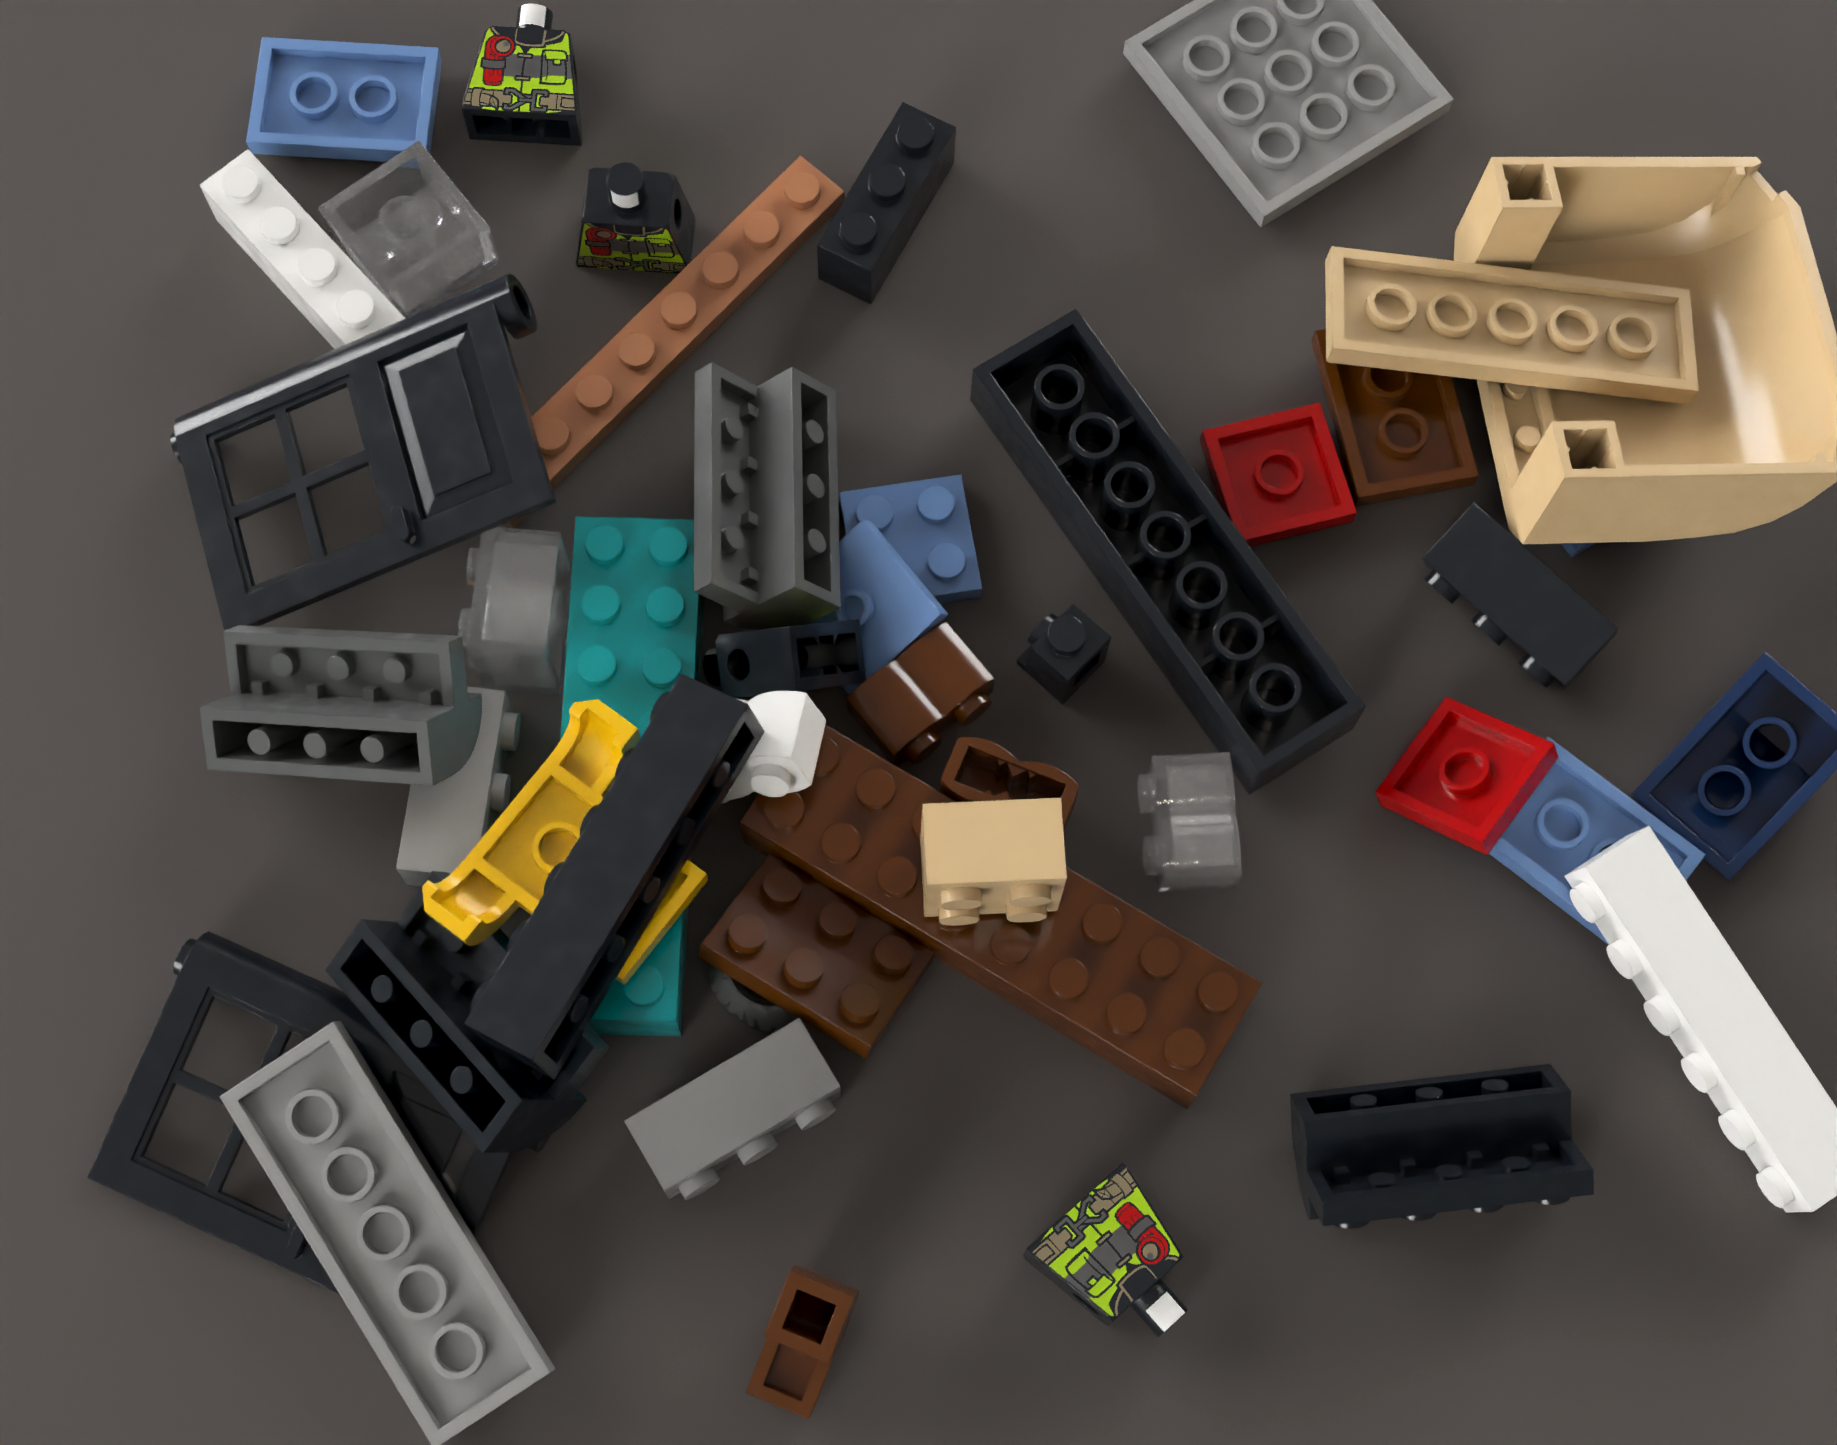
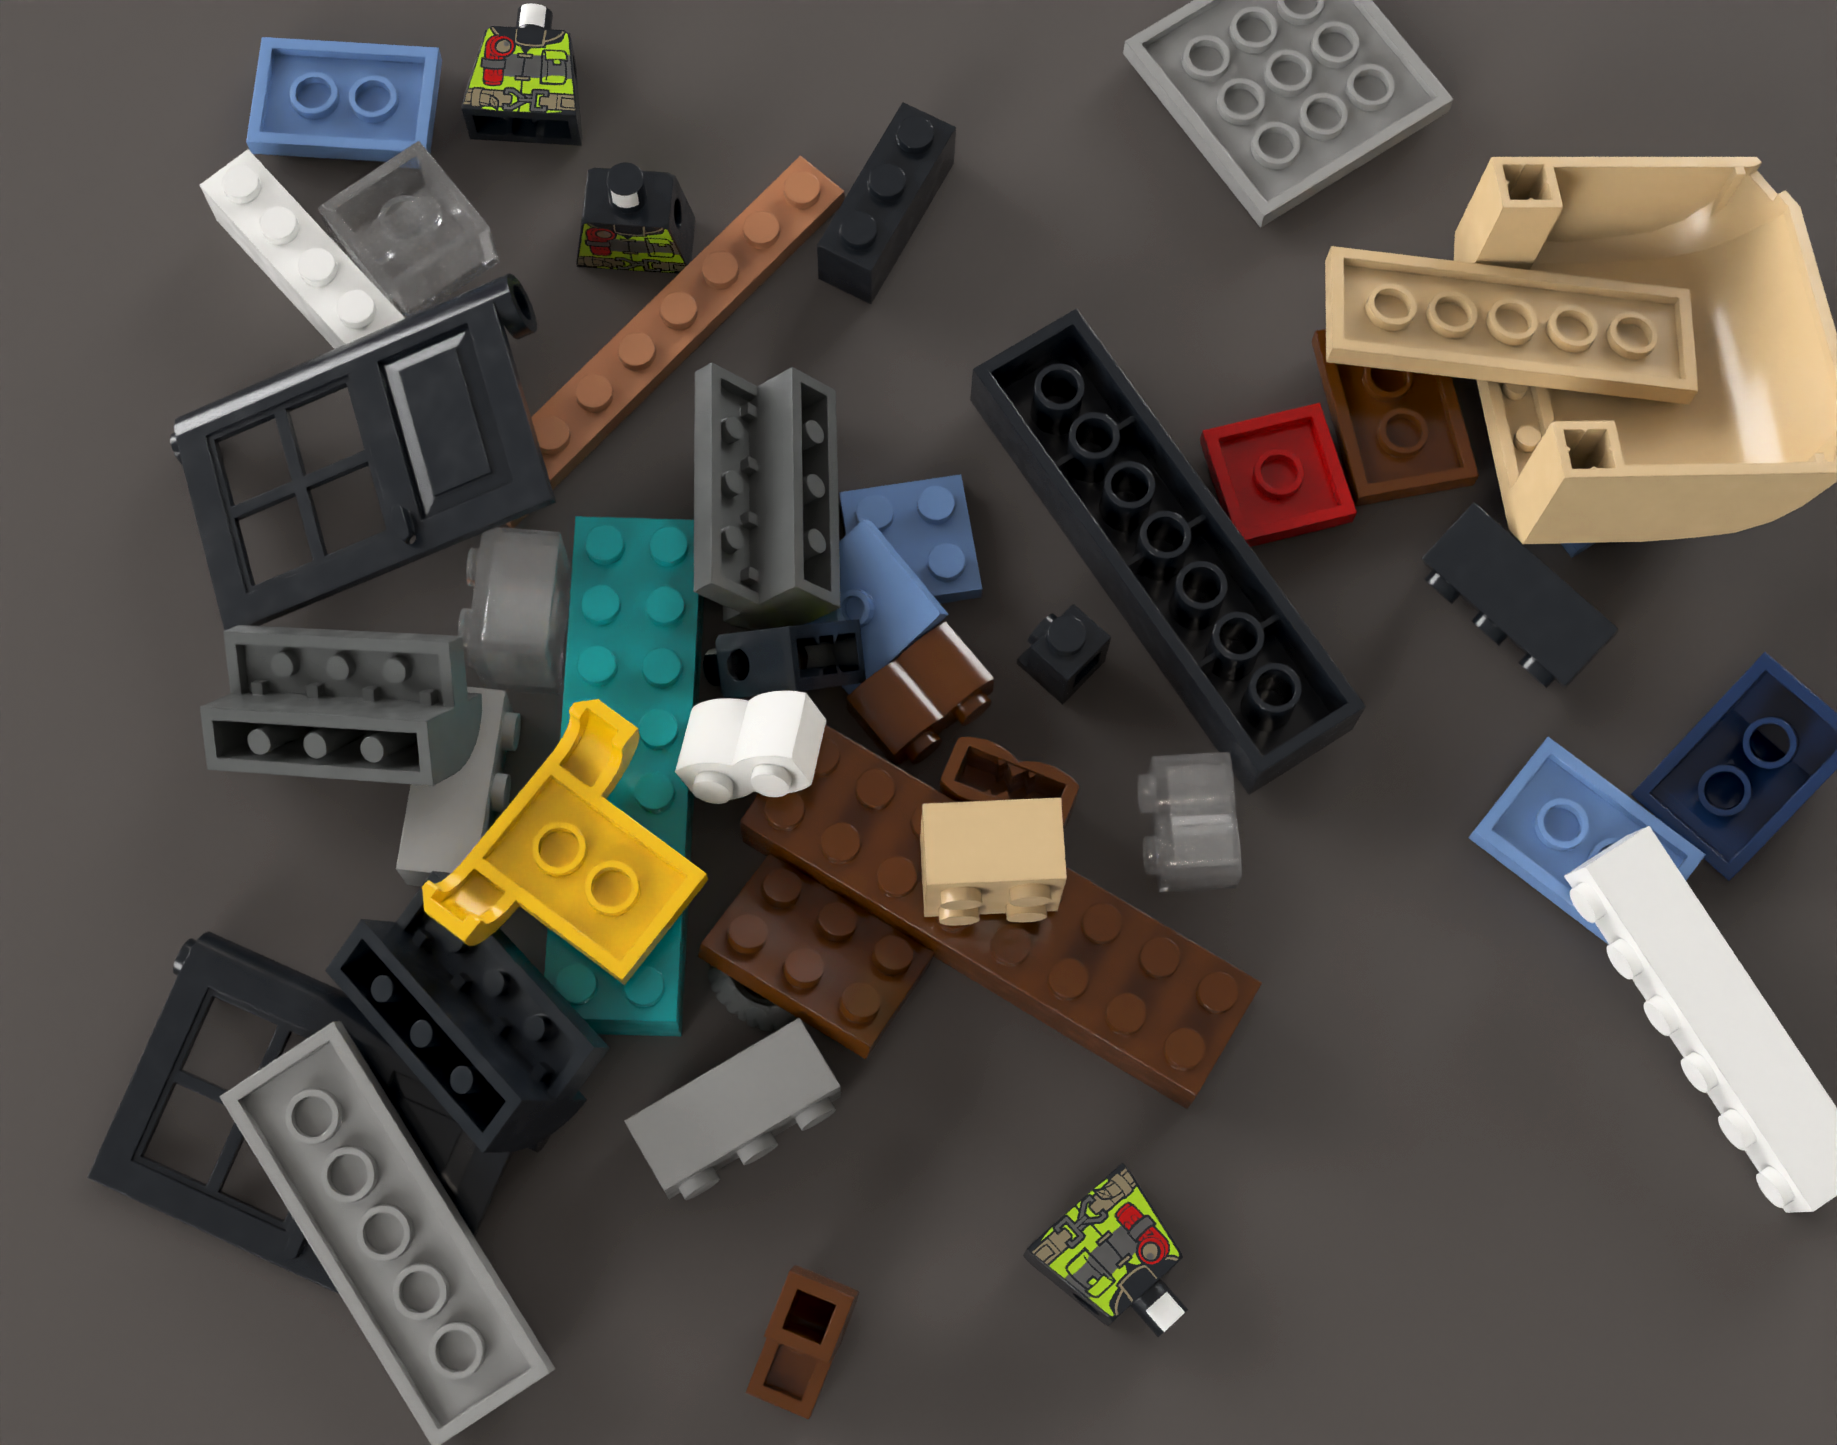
black brick [464,674,765,1080] -> none
black brick [1290,1064,1594,1229] -> none
red plate [1375,697,1558,856] -> none

